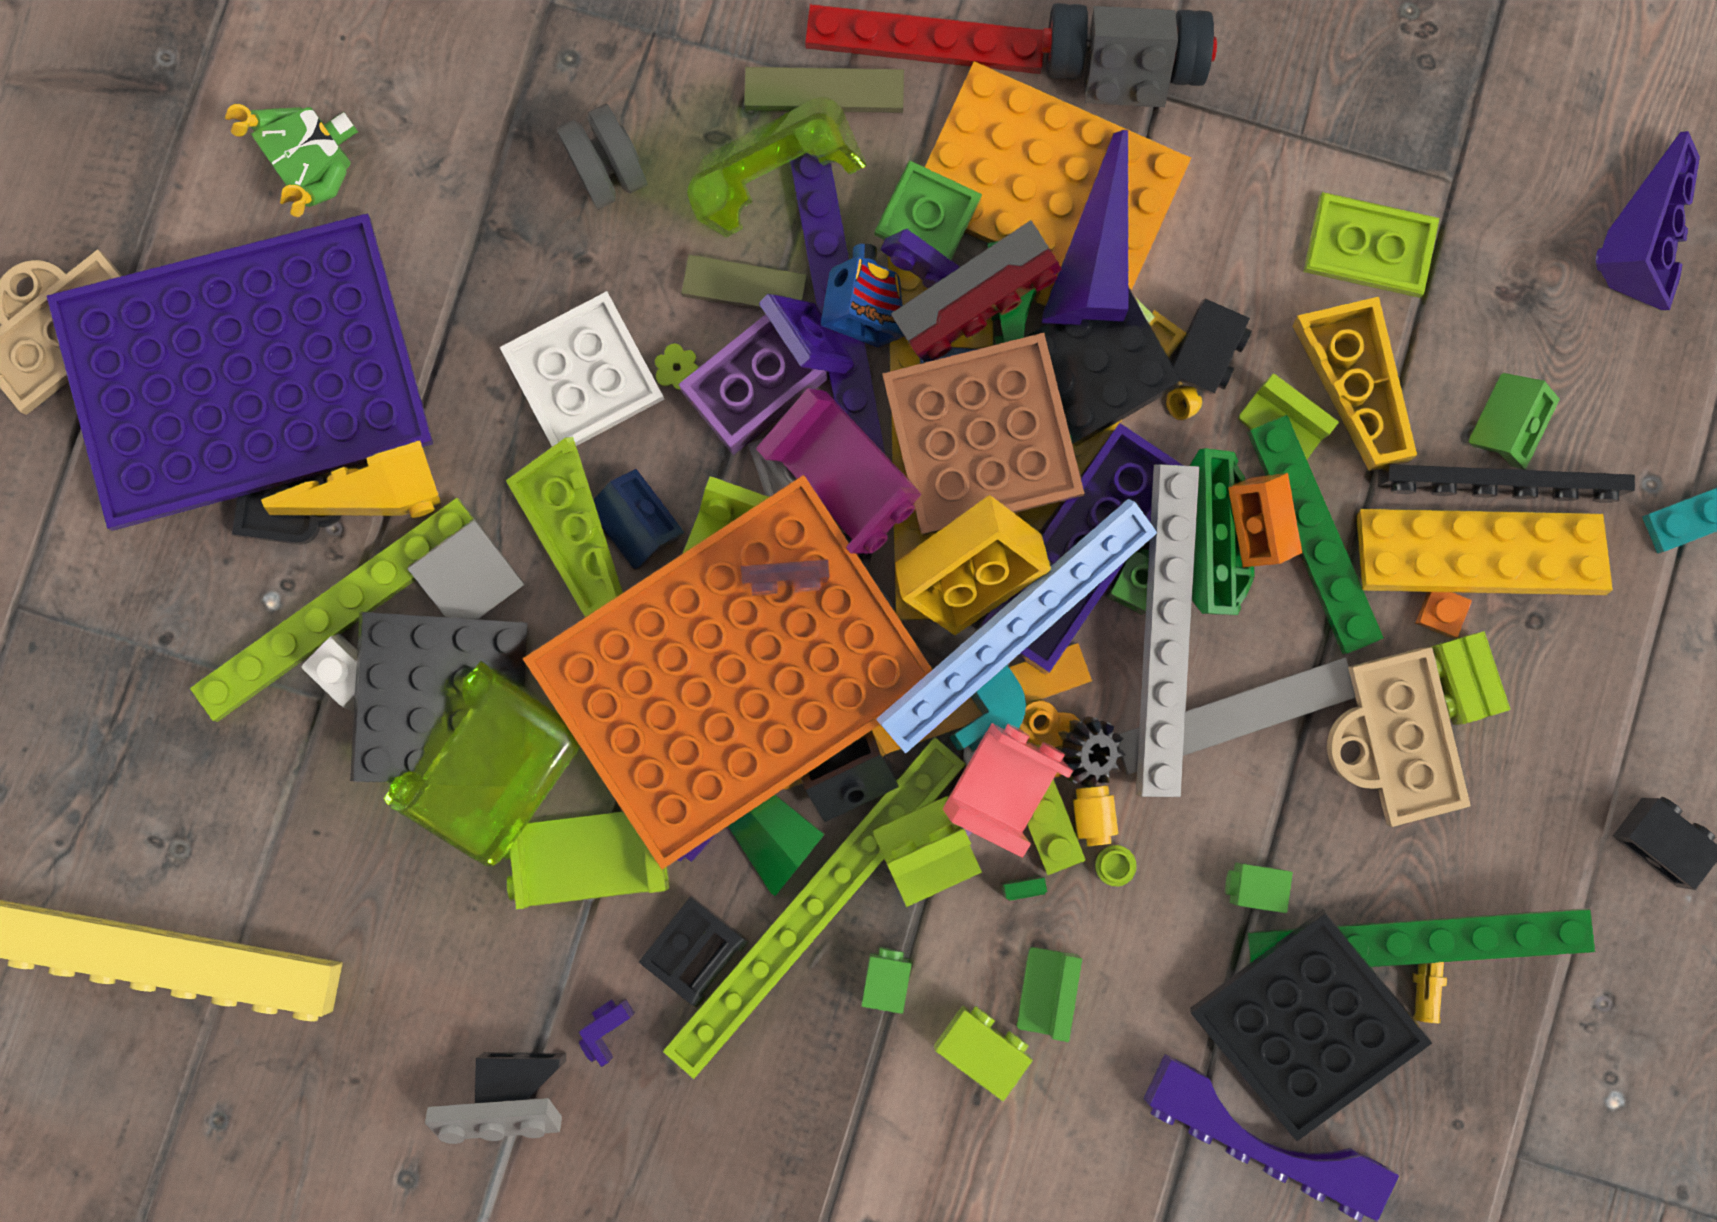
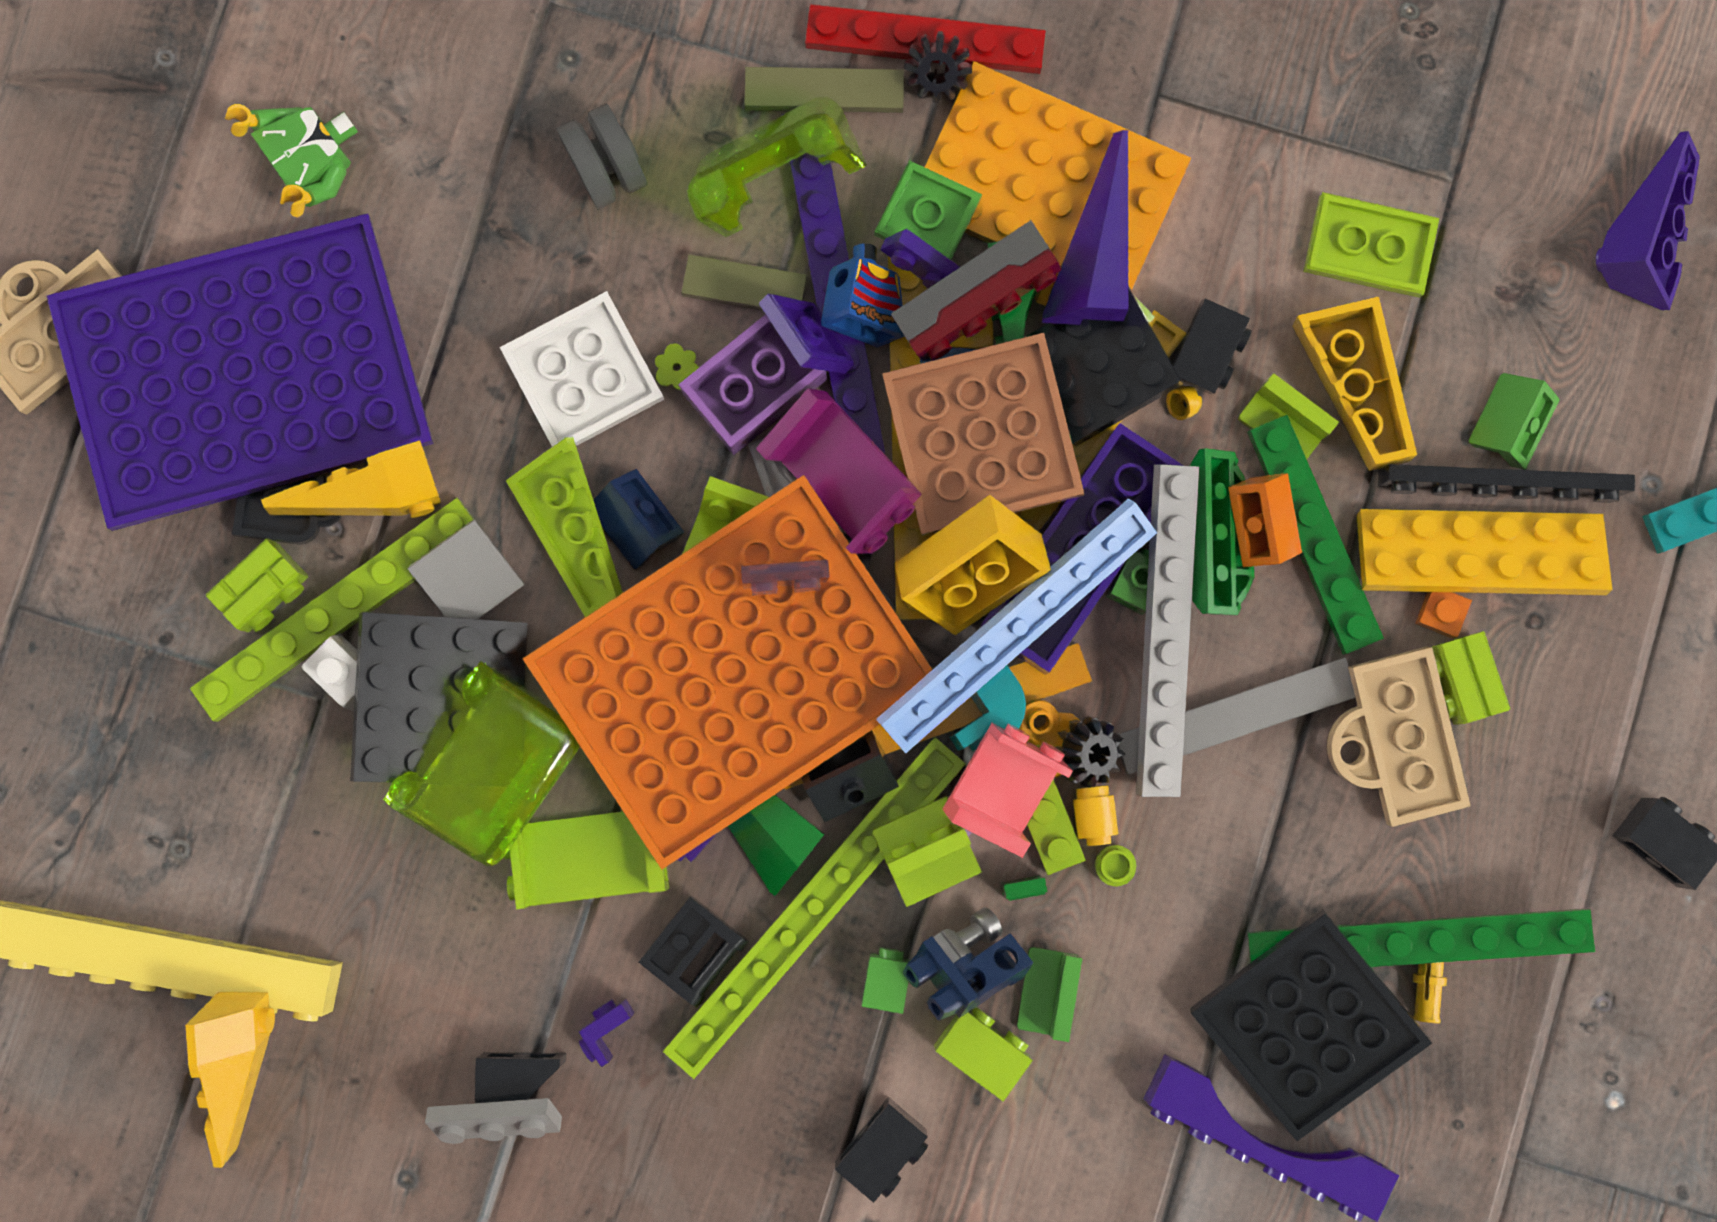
brick [1042,3,1217,107] -> none
bright green brick [1225,862,1293,913] -> none
none -> yellow wedge [185,992,275,1168]
none -> lime brick [206,538,309,632]
none -> black brick [835,1097,928,1203]
none -> dark blue hips [903,907,1034,1021]
none -> black gear [904,31,972,103]

